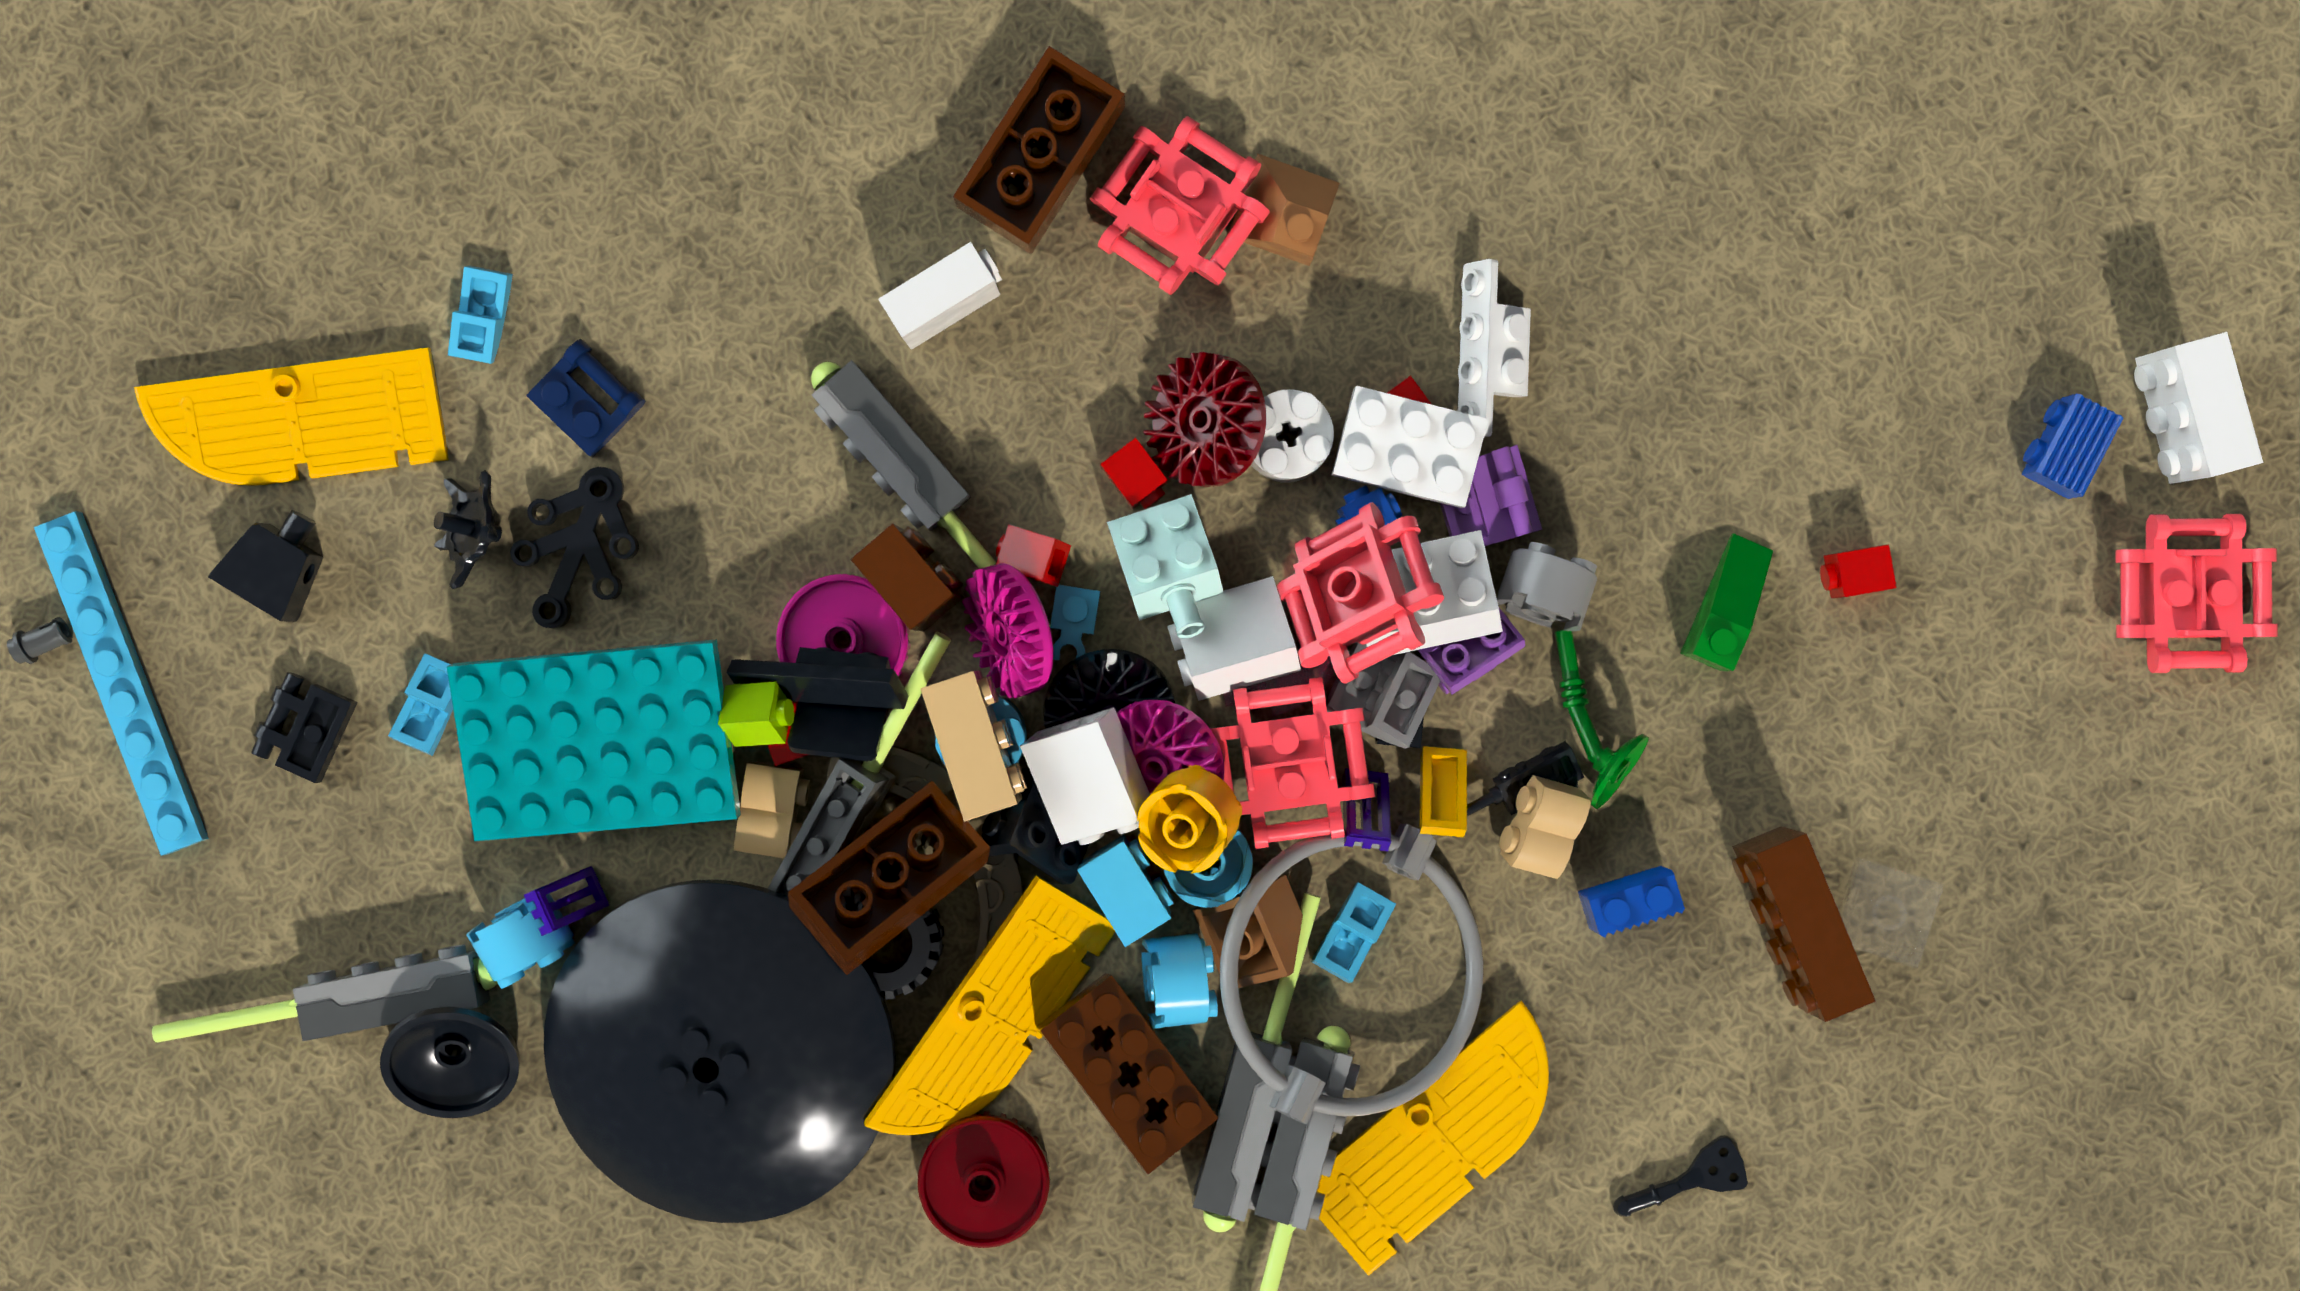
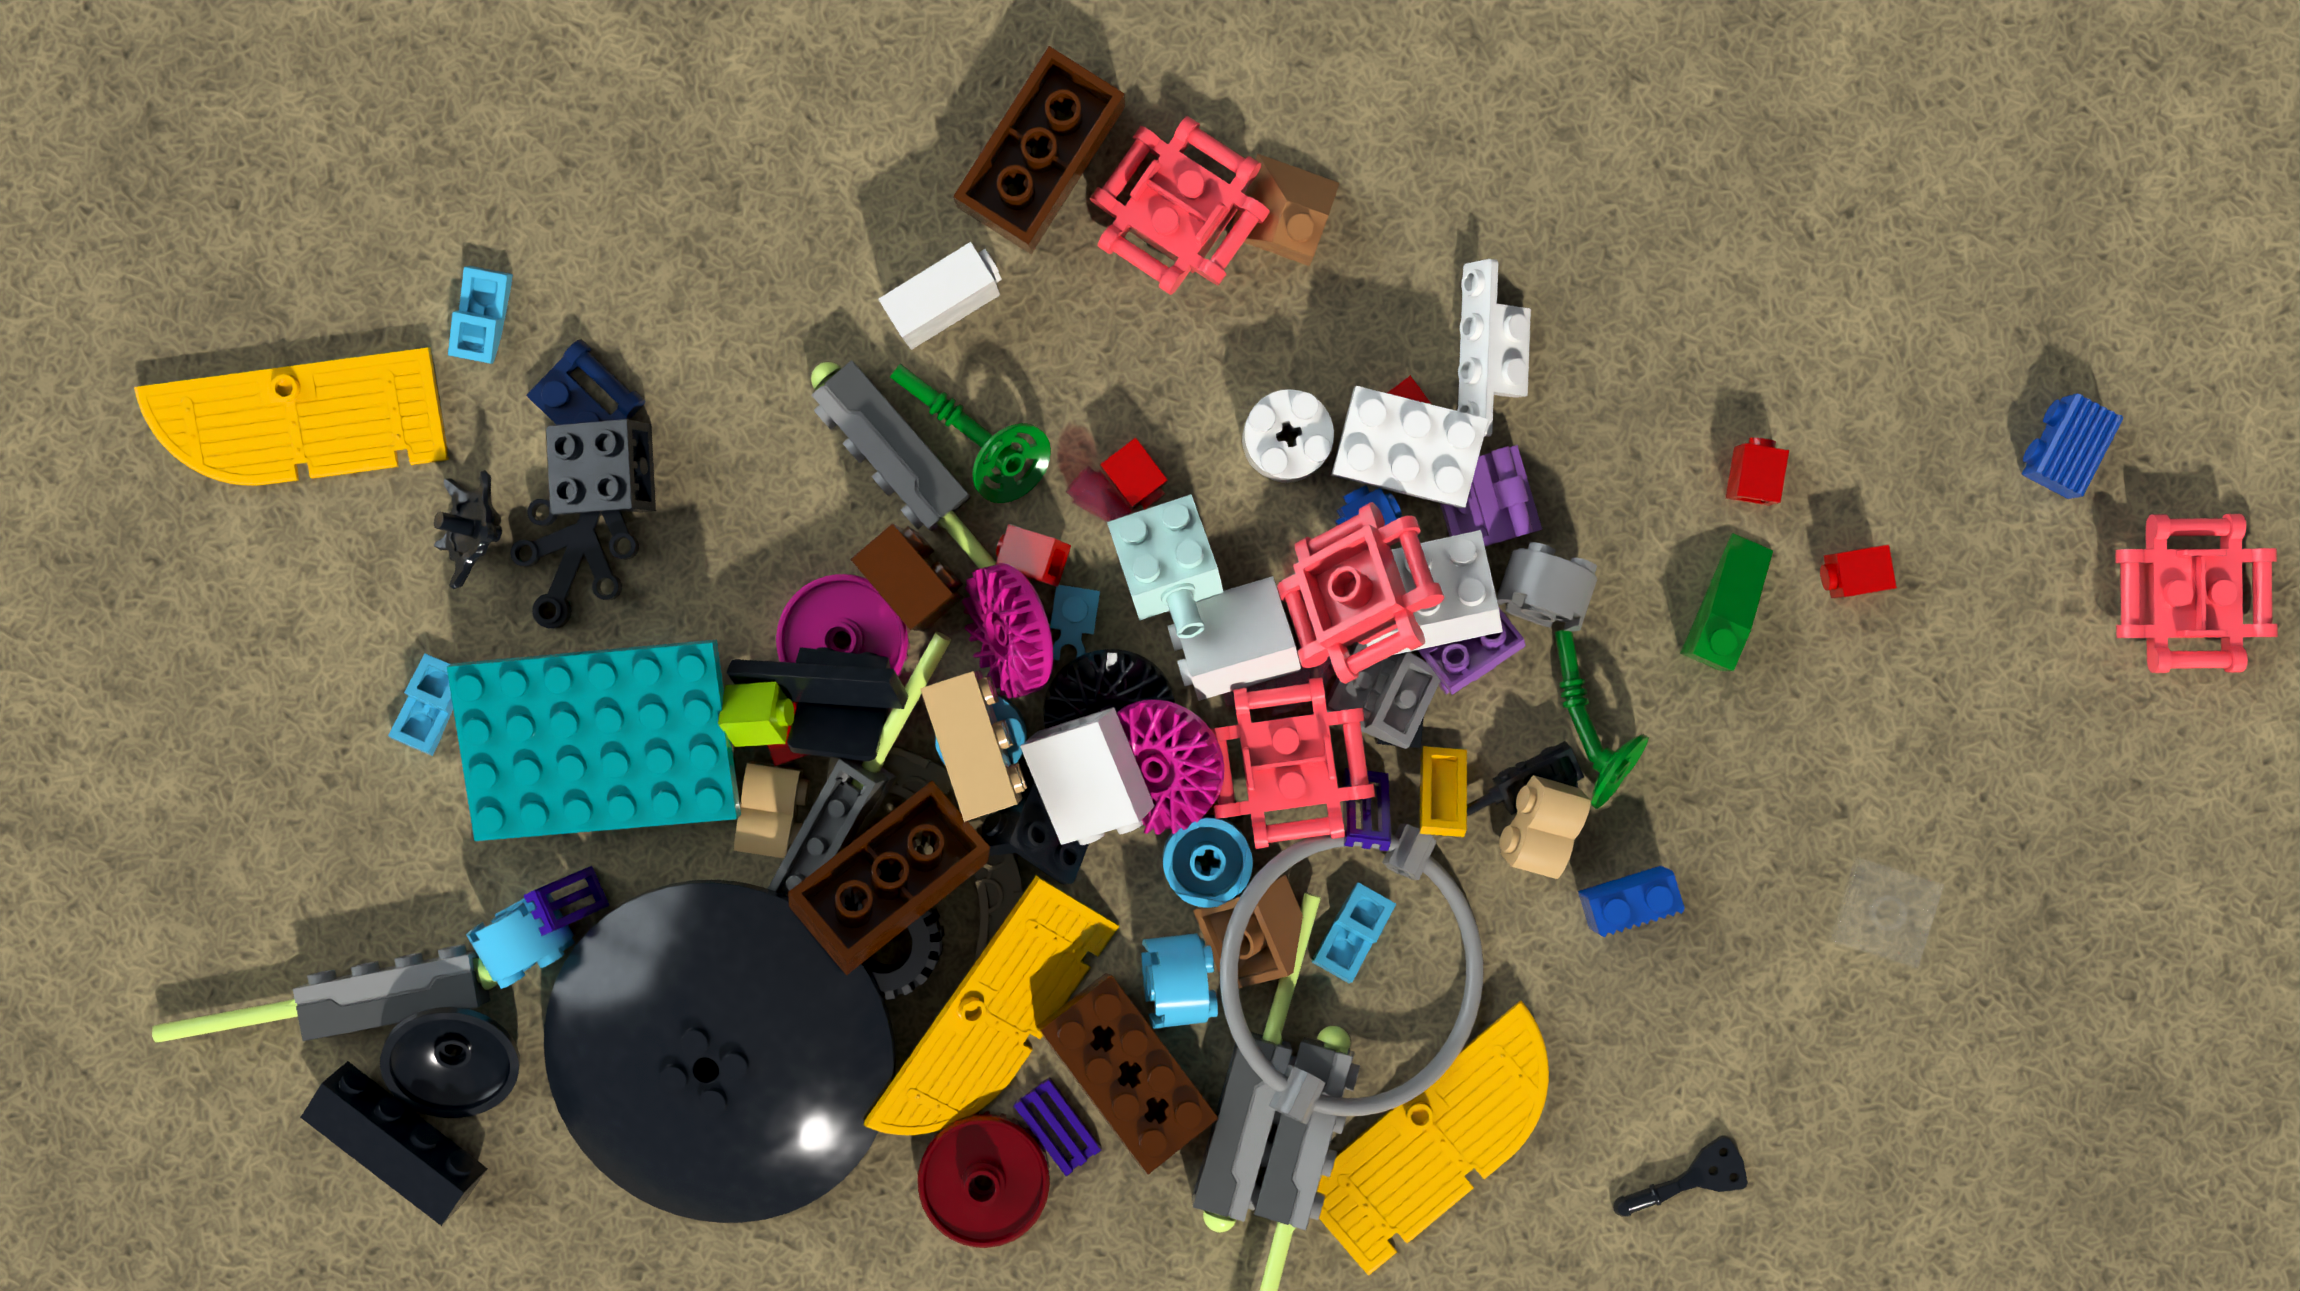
dark grey pin [7,617,73,664] -> none
medium azure plate [34,511,209,856] -> none
black torso [208,510,323,622] -> none
black plate [251,672,358,783] -> none
medium azure brick [1077,834,1174,947] -> none
yellow brick [1137,765,1242,874] -> none
dark red wheel [1143,352,1266,487] -> none
reddish brown brick [1732,827,1876,1022] -> none
white brick [2134,332,2263,484] -> none
none -> black brick [300,1061,488,1226]
none -> black bracket [546,419,656,515]
none -> green dish [890,364,1051,503]
none -> dark purple tile [1014,1077,1102,1176]
none -> clear pink cone [1065,465,1132,522]
none -> red brick [1725,437,1789,506]

